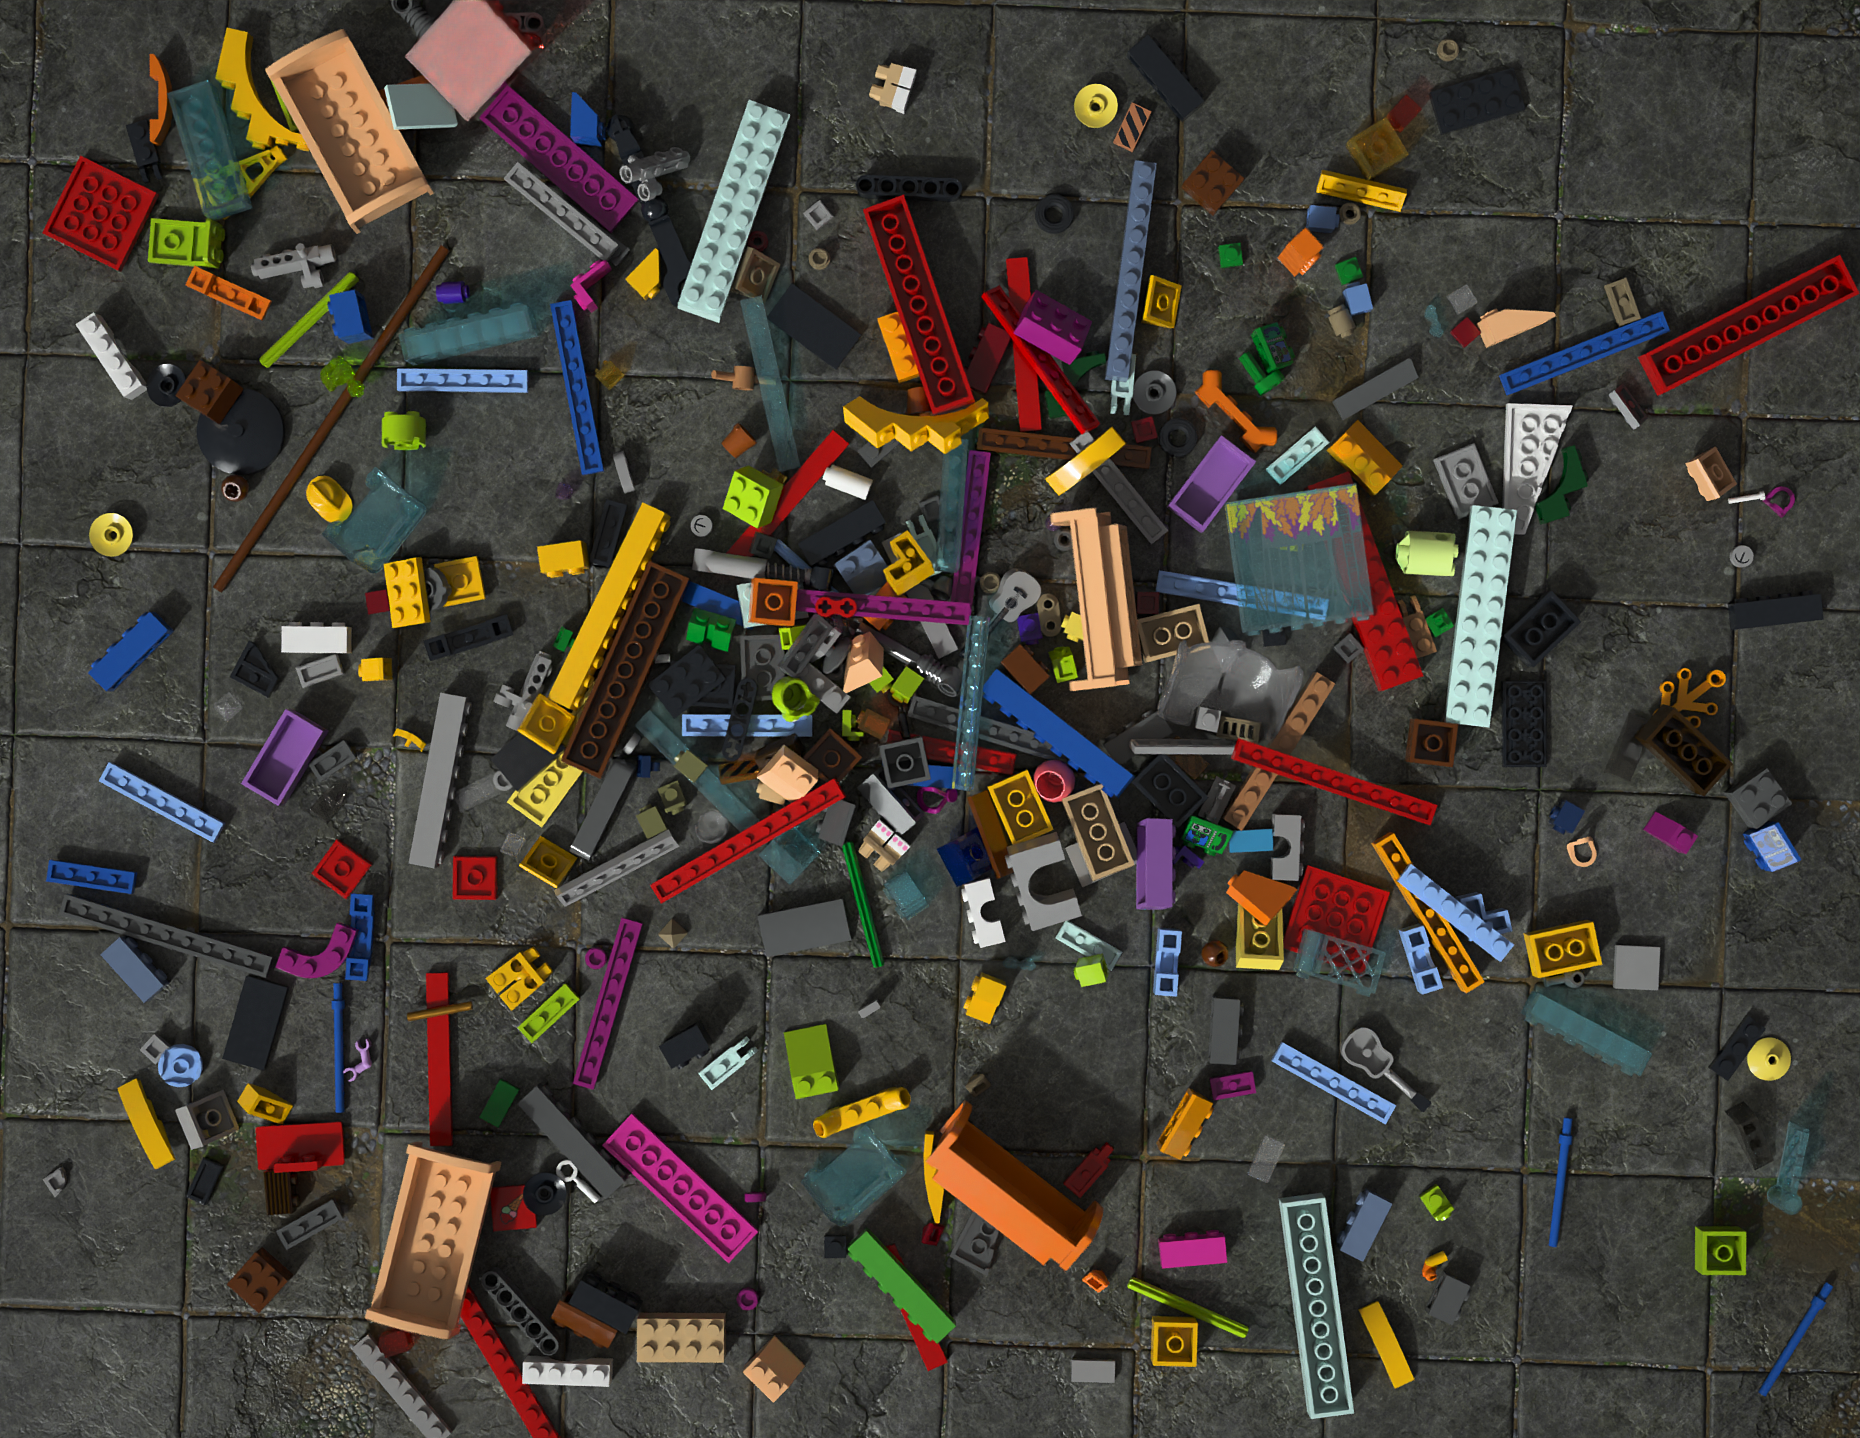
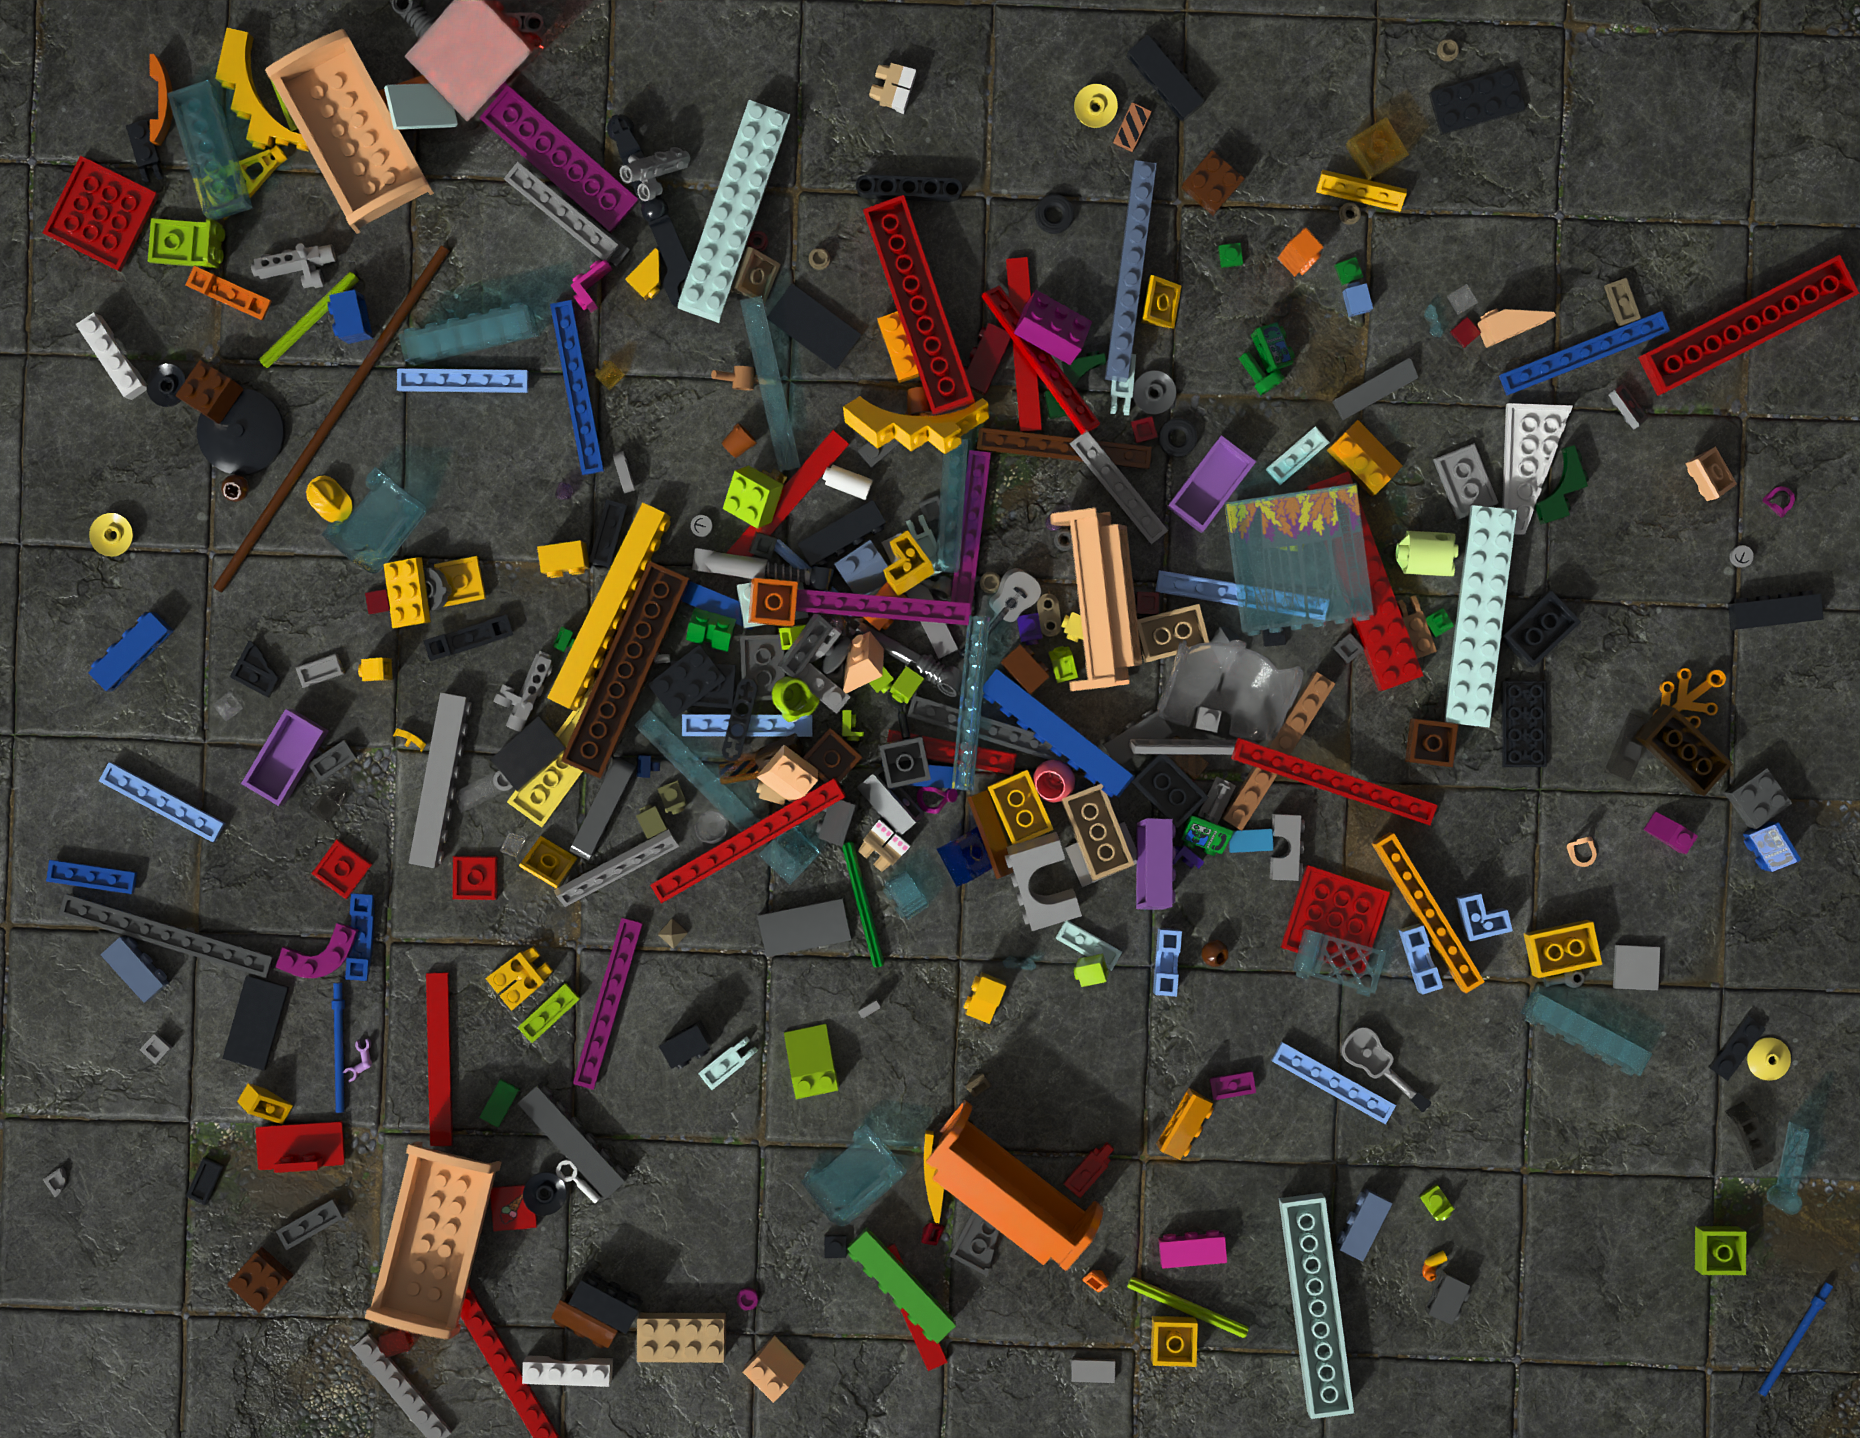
yellow slope [117,1078,175,1169] -> none
light blue tile [158,1044,203,1087] -> none
light grey slope [175,1090,240,1150] -> none
dark brown brick [263,1169,300,1216] -> none
white brick [281,622,352,653] -> none
clear neon green piece [320,356,365,397] -> none
lime brick [382,411,426,450] -> none
pearl gold bar [407,1001,473,1021] -> none
dark purple brick [436,281,470,304] -> none
dark grey beam [481,1267,562,1355] -> none
yellow plate [517,693,576,754] -> none
blue slope [570,92,606,147] -> none
magenta tile [585,947,608,969] -> none
dark pink plate [602,1112,759,1263] -> none
light grey tile [622,732,641,754] -> none
olive brick [673,749,709,783] -> none
magenta tile [745,1192,766,1202] -> none
light grey tile [803,200,834,231] -> none
yellow plate [813,1087,911,1138] -> none
red axle [815,597,857,618] -> none
clear orange brick [856,708,891,740] -> none
white arch [961,877,1005,948] -> none
yellow slope [1045,426,1126,495] -> none
orange plate [1195,370,1277,453] -> none
dark grey brick [1208,996,1244,1065] -> none
dark tan slope [1216,716,1262,744] -> none
orange slope [1226,870,1297,926] -> none
light yellow slope [1236,903,1284,970] -> none
clear tile [1247,1135,1285,1184] -> none
medium blue brick [1306,205,1339,233] -> none
dark tan brick [1328,304,1356,339] -> none
yellow slope [1358,1301,1414,1388] -> none
clear red brick [1385,94,1422,133] -> none
light blue plate [1396,863,1514,962] -> none
dark blue brick [1549,800,1585,835] -> none
blue bar [1549,1117,1573,1247] -> none
white piece [1728,491,1765,504] -> none

